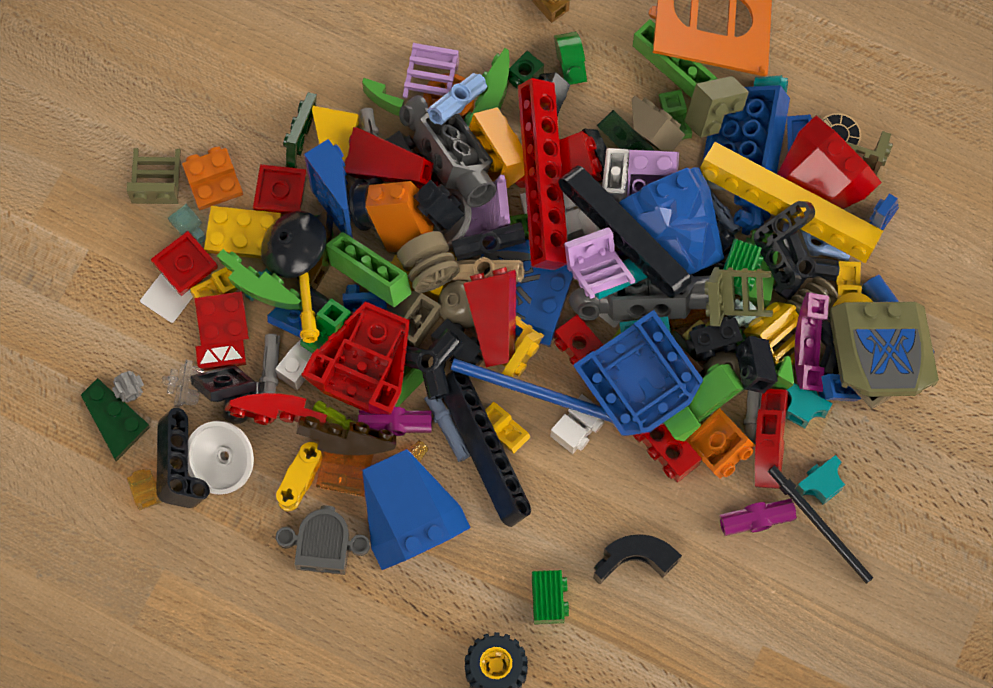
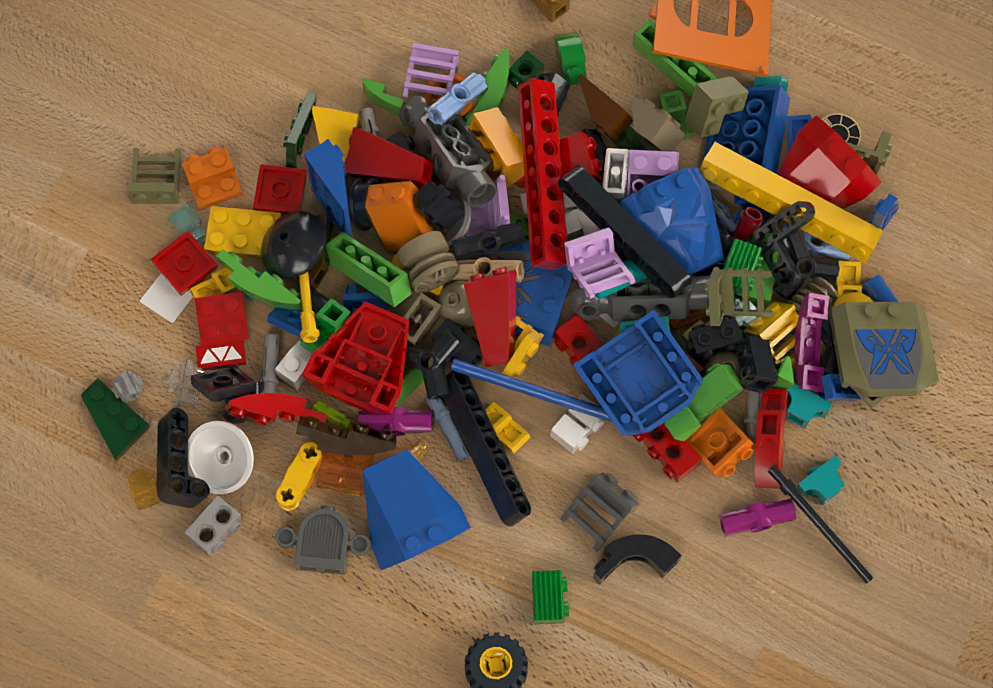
none -> light grey brick [185,495,242,557]
none -> dark grey plate [560,472,640,552]
none -> reddish brown slope [578,74,633,141]
none -> dark red cone [733,207,763,242]

